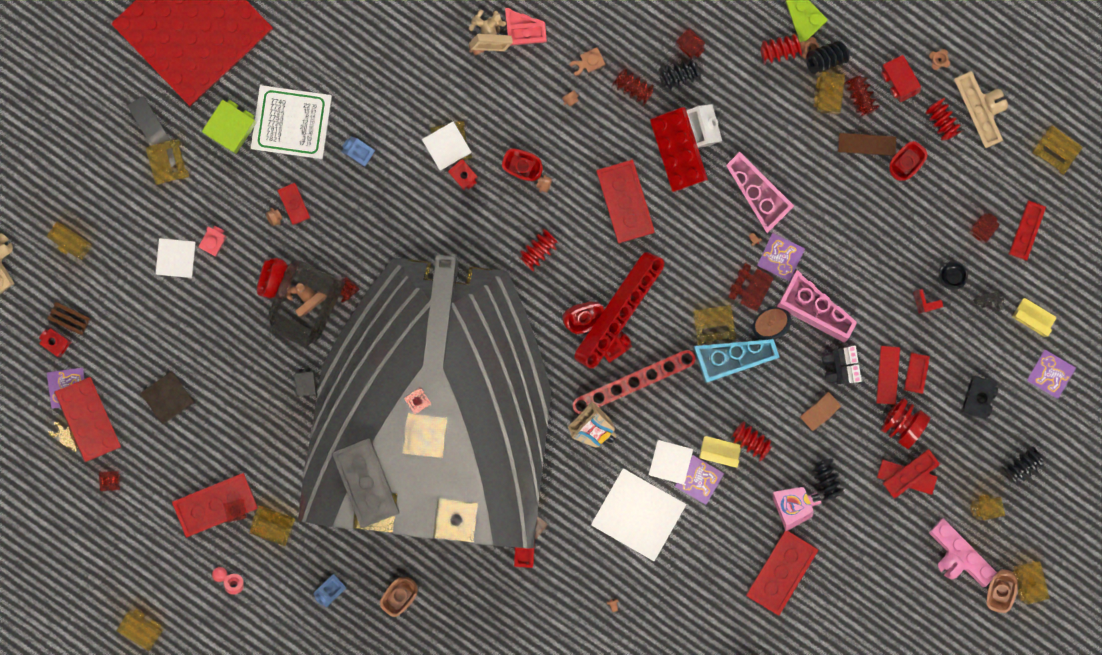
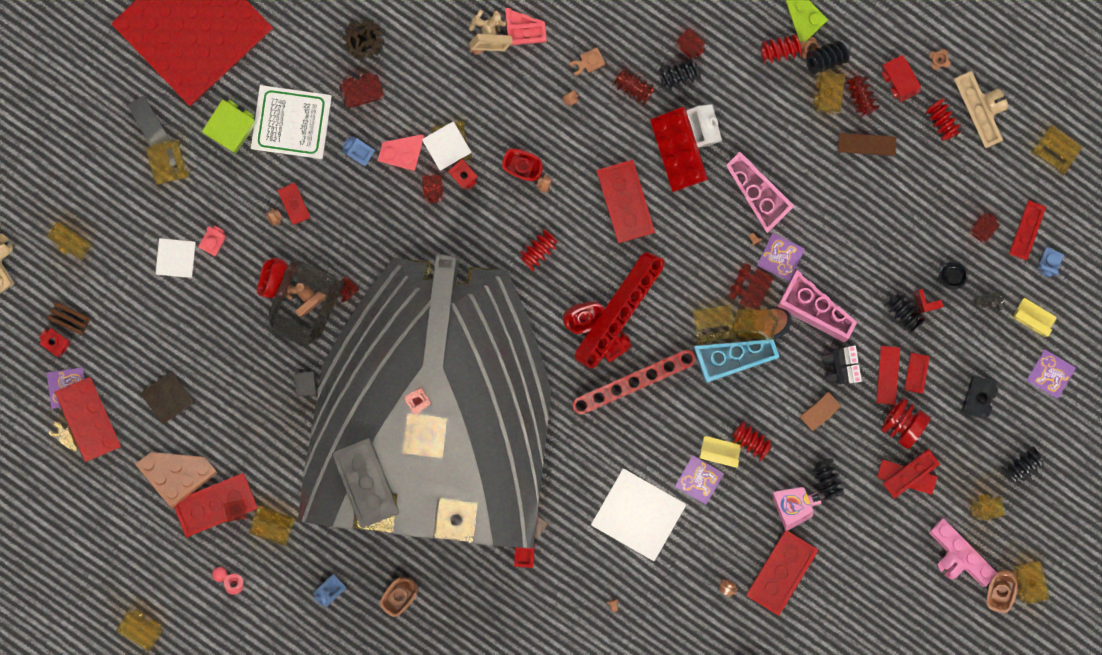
clear red tile [99,471,120,491] -> none
torso [568,402,616,447] -> none
white sticker [649,440,693,484] -> none
red piece [889,141,927,181] -> none
none -> nougat plate [135,452,217,509]
none -> clear red brick [339,73,384,109]
none -> dark brown gear [343,18,385,61]
none -> coral wing [378,135,424,171]
none -> clear red brick [422,175,443,203]
none -> nougat plate [719,579,738,597]
none -> clear yellow brick [732,308,779,340]
none -> black piece [884,292,926,334]
none -> medium blue bracket [1036,247,1064,278]

